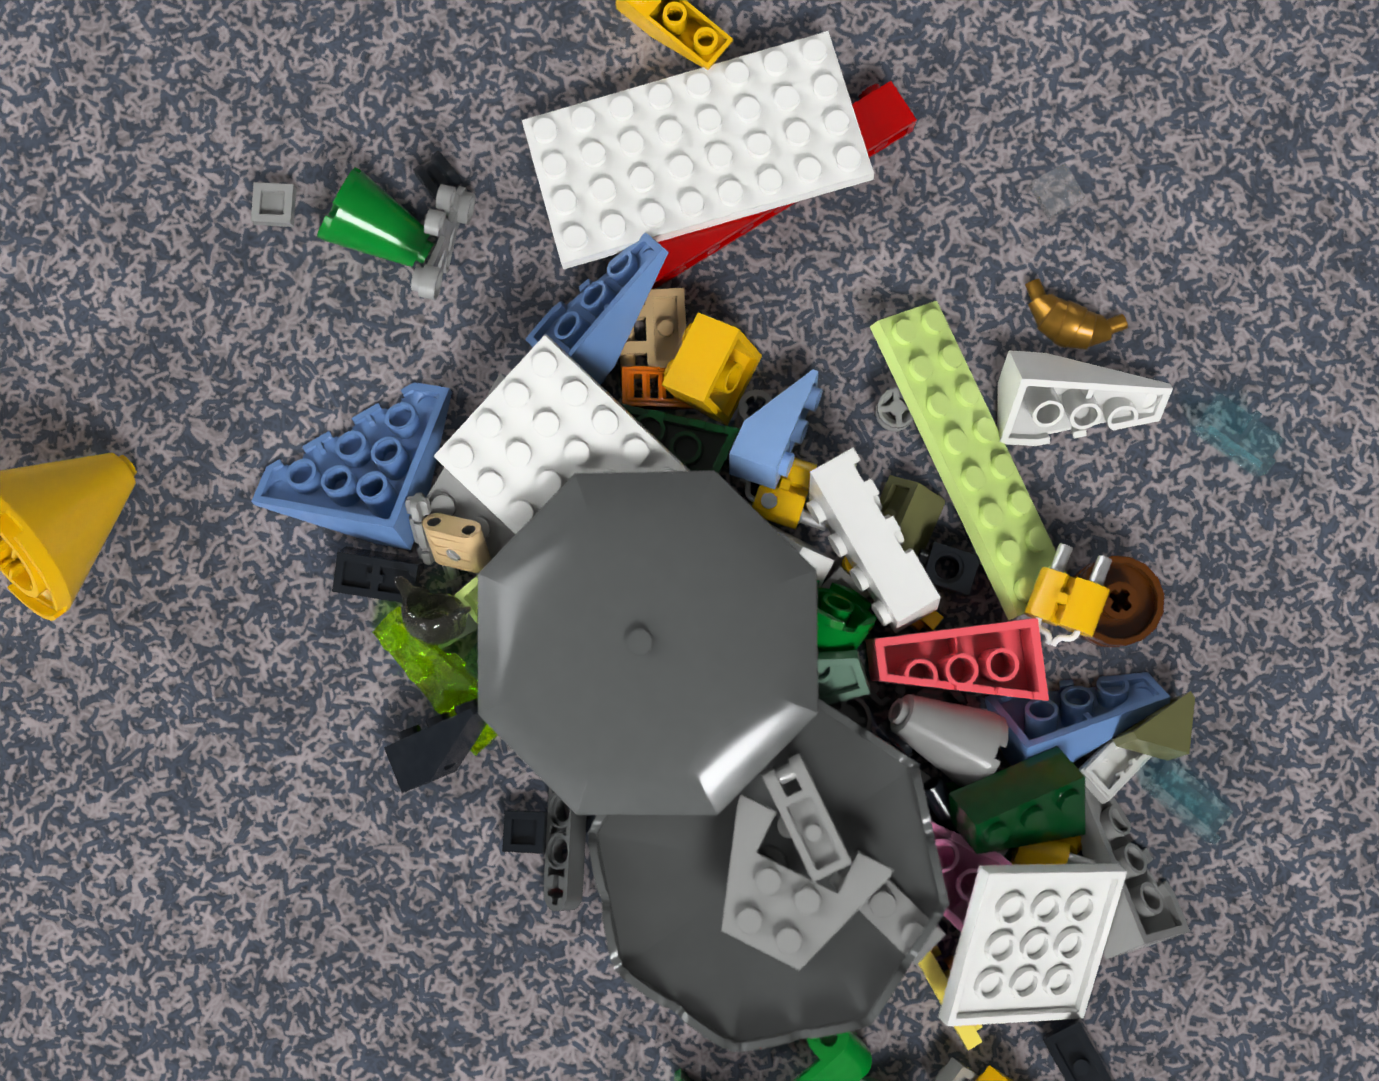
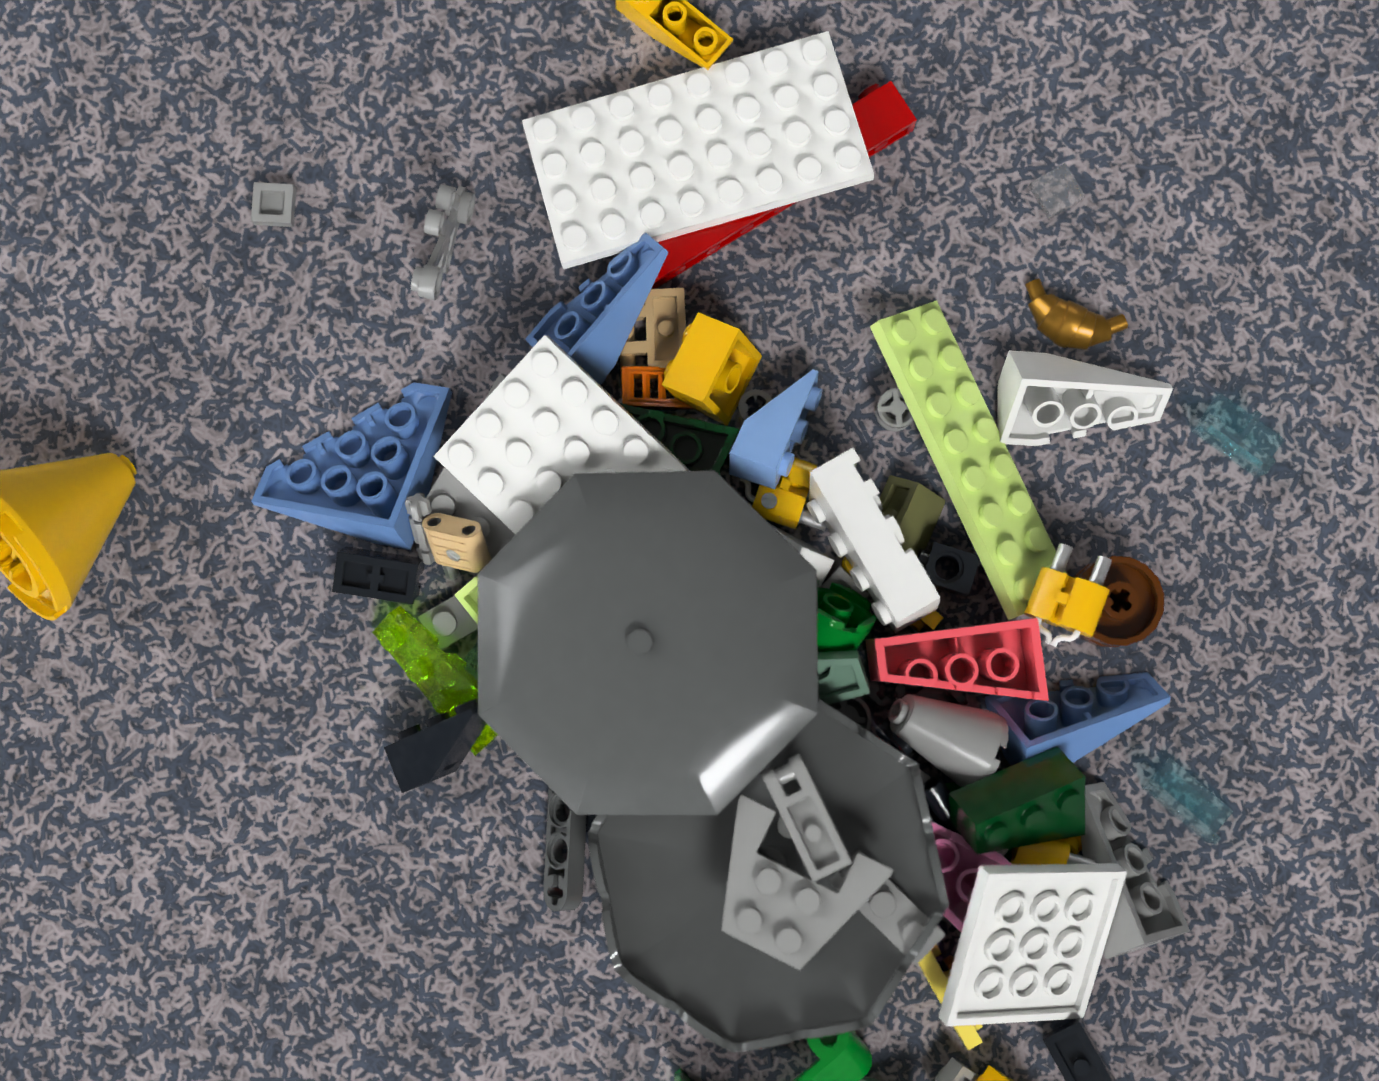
green cone [316,167,434,267] -> none
clear smoke hair [394,576,471,645] -> none
black wheel [413,150,462,200] -> none
black plate [502,810,547,854] -> none
white plate [1079,735,1152,804] -> none
olive slope [1112,691,1195,761] -> none

